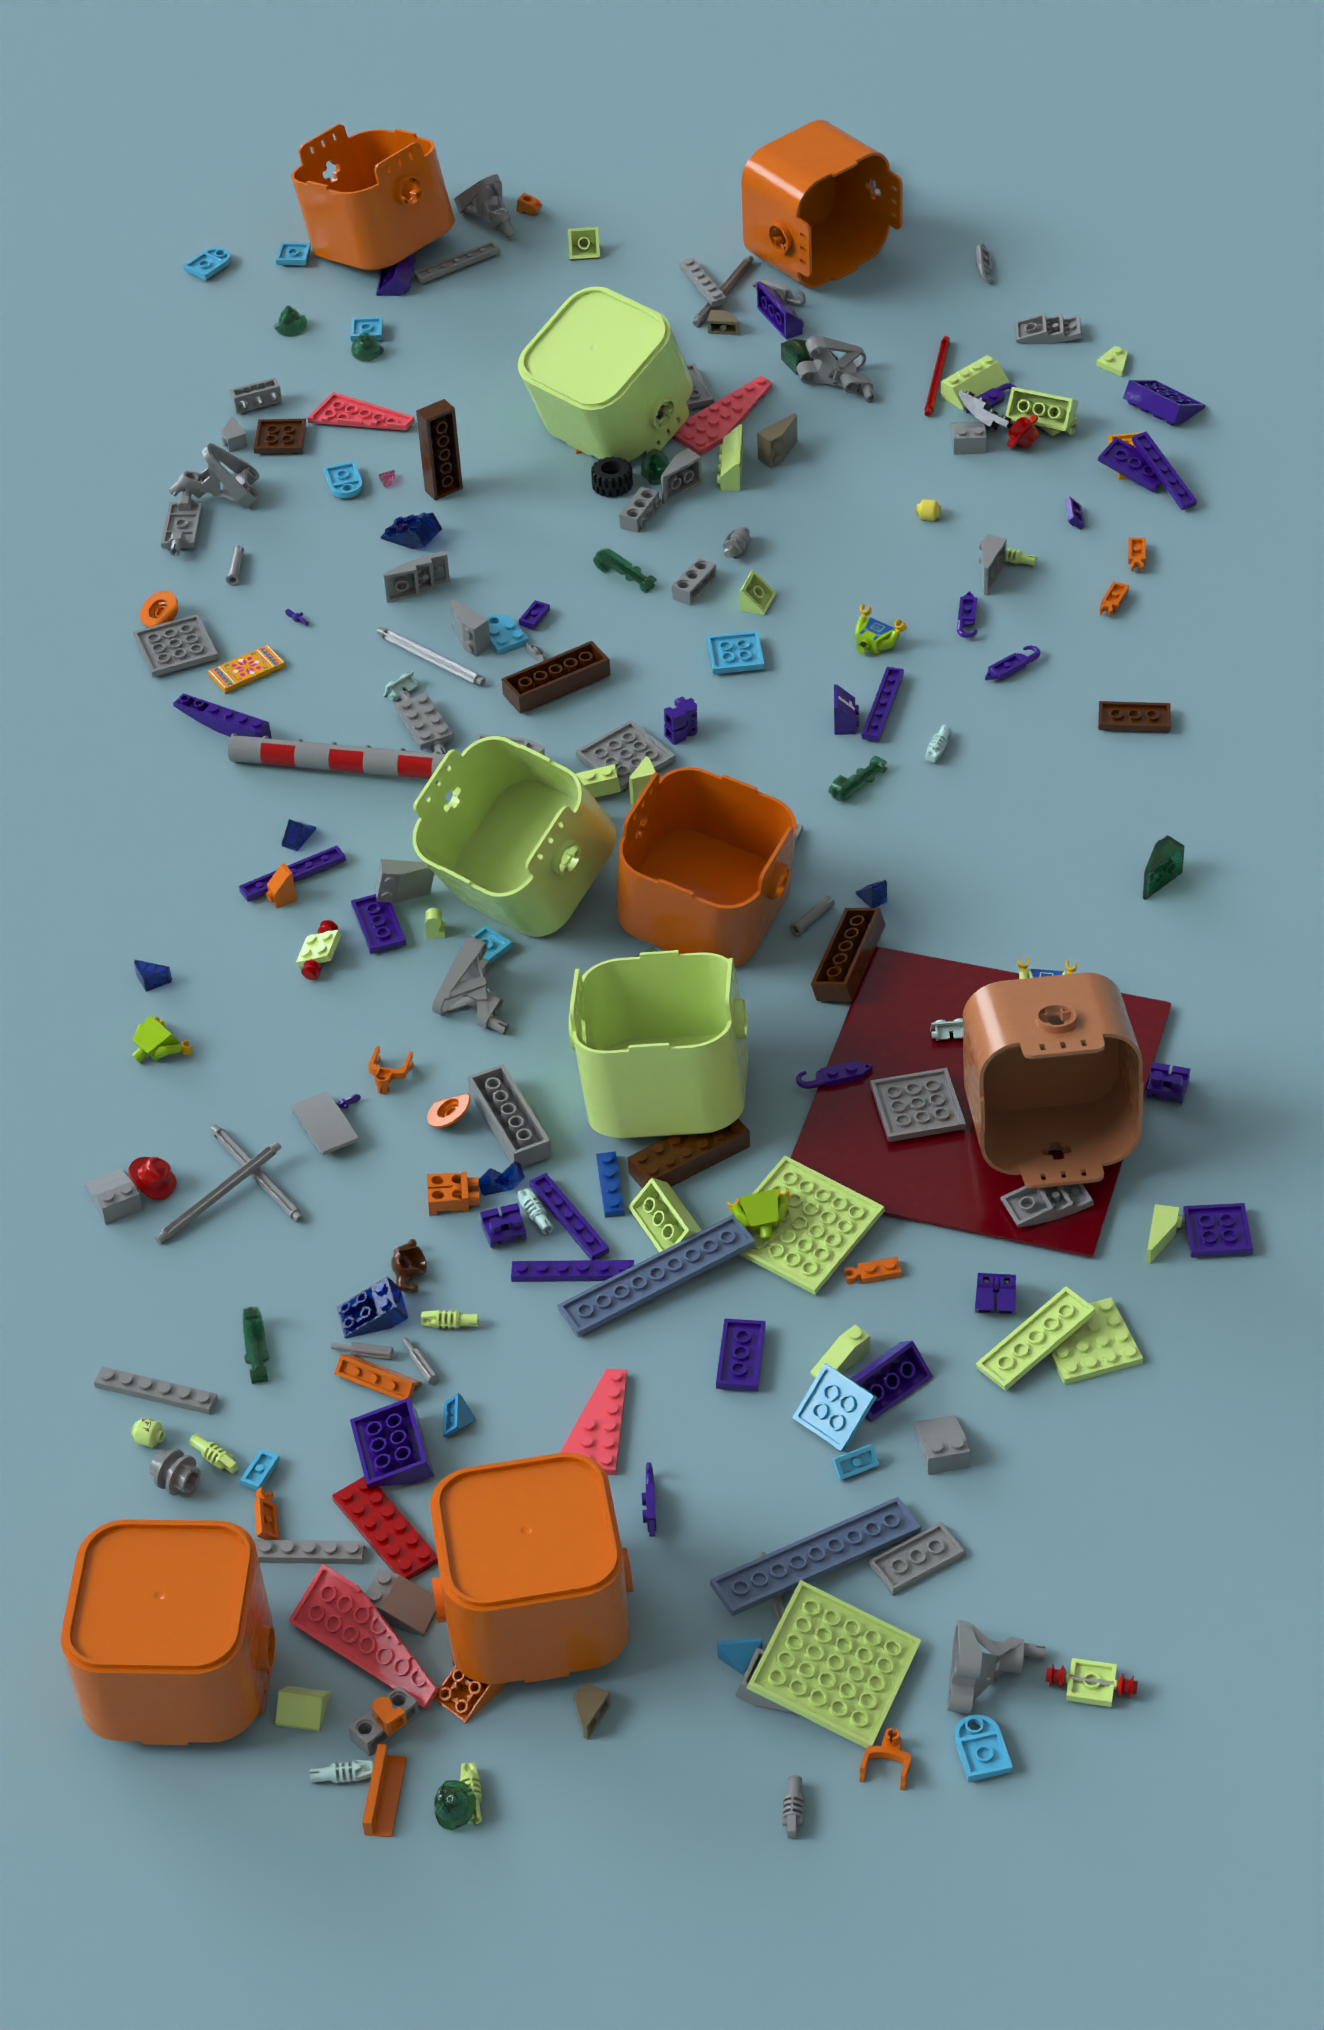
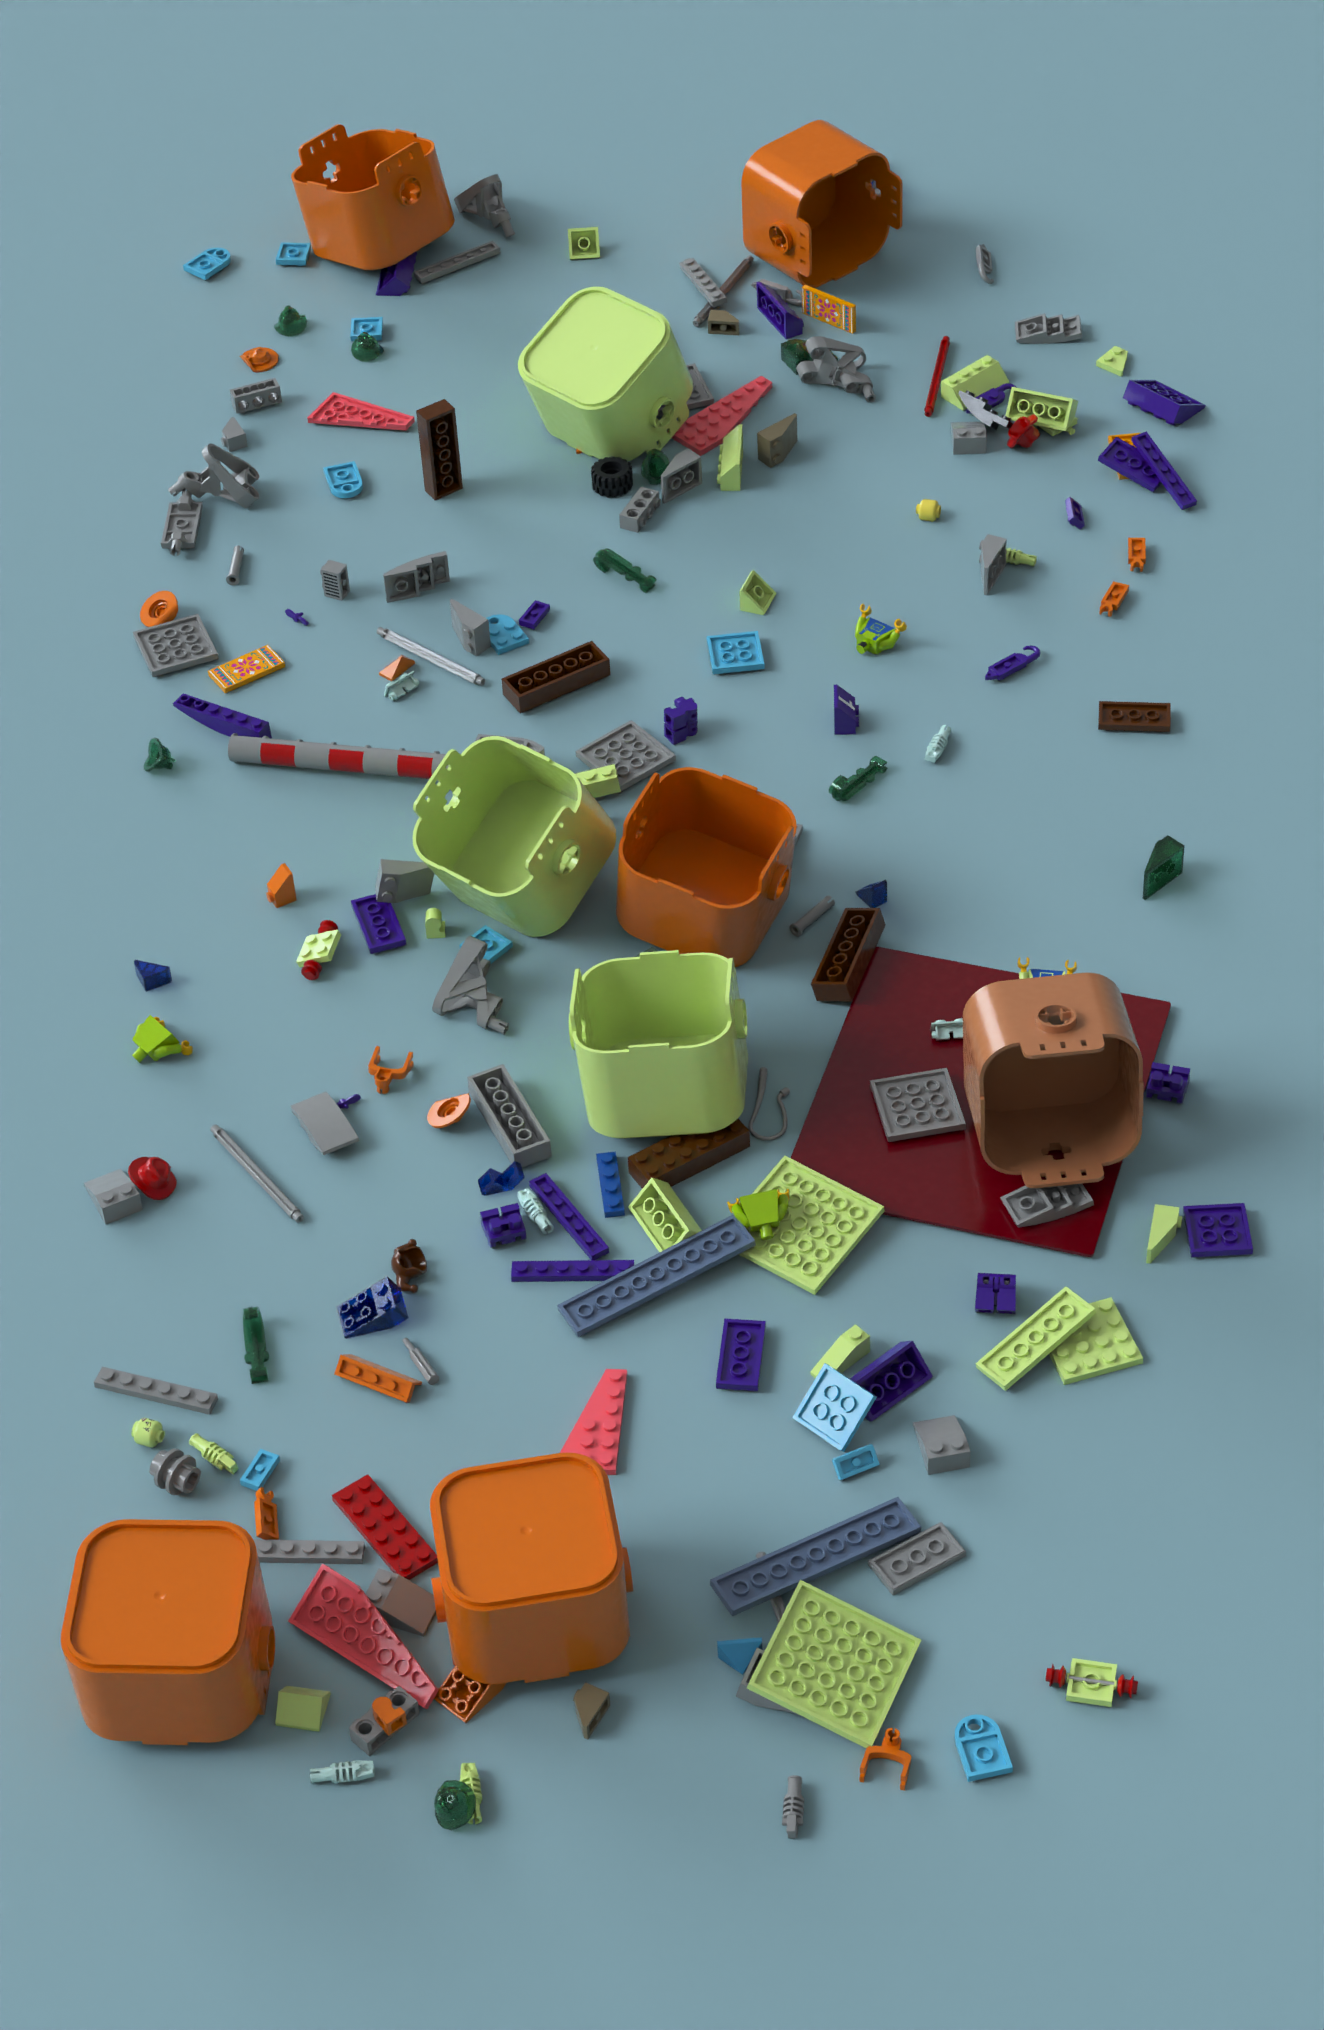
light grey piece [155,1141,281,1244] -> none
dark purple plate [239,845,346,902] -> none
reddish brown plate [254,418,307,454] -> none
clear blue slope [282,819,316,851] -> none
light grey axle [331,1342,394,1359] -> none
dark purple slope [350,1398,434,1487] -> none
orange panel [362,1744,407,1837] -> none
clear pink tile [379,470,395,488] -> none
clear blue slope [381,512,442,549] -> none
light grey plate [394,691,454,754] -> none
yellowish green hinge [421,1310,479,1329] -> none
orange hips [427,1172,480,1216] -> none
dark azure slope [443,1393,476,1438] -> none
orange leg [516,193,542,216] -> none
light grey piece [526,642,547,662] -> none
yellowish green slope [629,756,656,806] -> none
dark purple plate [642,1462,657,1537] -> none
light grey brick [671,558,717,605] -> none
light grey piece [723,527,751,557] -> none
dark purple plate [796,1060,873,1089] -> none
orange plate [844,1257,902,1284] -> none
dark purple plate [862,667,904,742] -> none
light grey connector [947,1620,1046,1715] -> none
dark purple plate [957,591,977,638] -> none
none -> clear green helmet [144,737,176,772]
none -> orange hat [240,347,279,373]
none -> light grey brick [320,560,350,601]
none -> orange slope [379,655,415,681]
none -> light grey piece [748,1067,790,1141]
none -> light orange tile [802,285,856,334]

